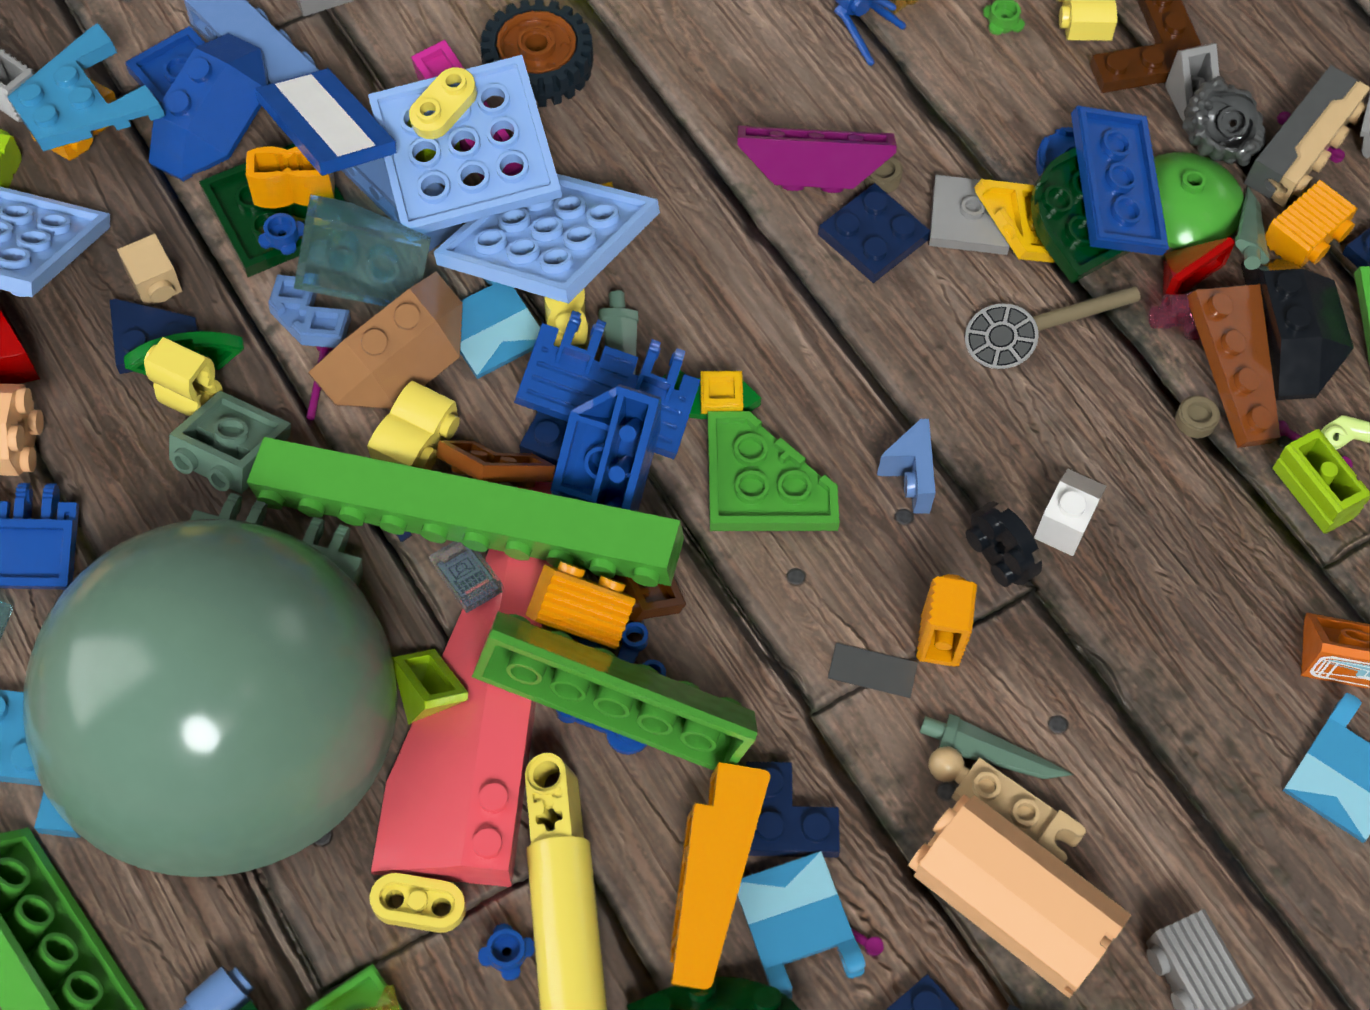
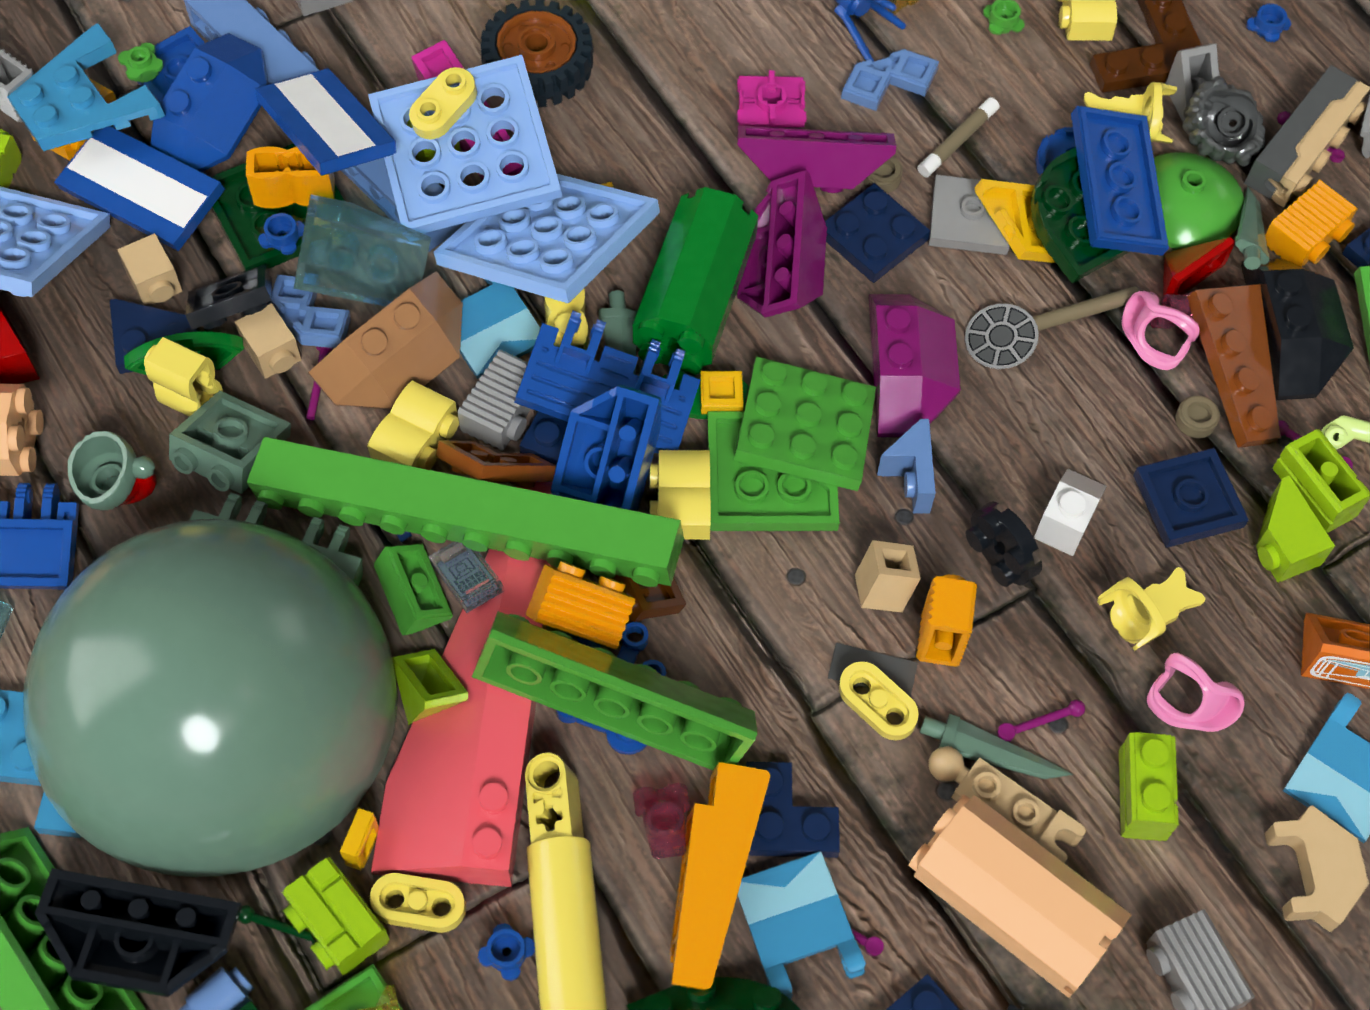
none -> black wedge [35,868,242,997]
none -> tile [54,126,225,251]
none -> sand green piece [67,431,157,511]
none -> bright green plate [118,43,163,83]
none -> black plate [185,264,272,330]
none -> tan brick [235,303,301,379]
none -> dark green hinge [238,905,317,945]
none -> lime brick [282,857,390,976]
none -> yellow tile [340,808,379,871]
none -> bright green slope [374,543,453,635]
none -> light grey brick [457,350,531,451]
none -> green brick [633,187,759,375]
none -> clear pink plate [633,783,690,859]
none -> light yellow brick [650,450,711,540]
none -> bright green plate [733,356,876,491]
none -> dark pink piece [737,70,806,128]
none -> magenta wedge [737,170,827,318]
none -> light yellow plate [839,662,919,740]
none -> medium blue tile [841,49,939,111]
none -> tan brick [855,540,921,613]
none -> magenta wedge [869,294,960,437]
none -> dark tan bar [917,97,1000,177]
none -> magenta hinge [997,700,1086,742]
none -> light yellow hair [1084,82,1177,144]
none -> light yellow hair [1097,567,1206,651]
none -> lime brick [1119,732,1179,841]
none -> bright pink piece [1122,291,1200,370]
none -> dark blue plate [1133,448,1249,548]
none -> bright pink piece [1147,652,1245,732]
none -> blue plate [1246,4,1291,42]
none -> lime slope [1256,475,1335,583]
none -> tan piece [1265,806,1369,932]

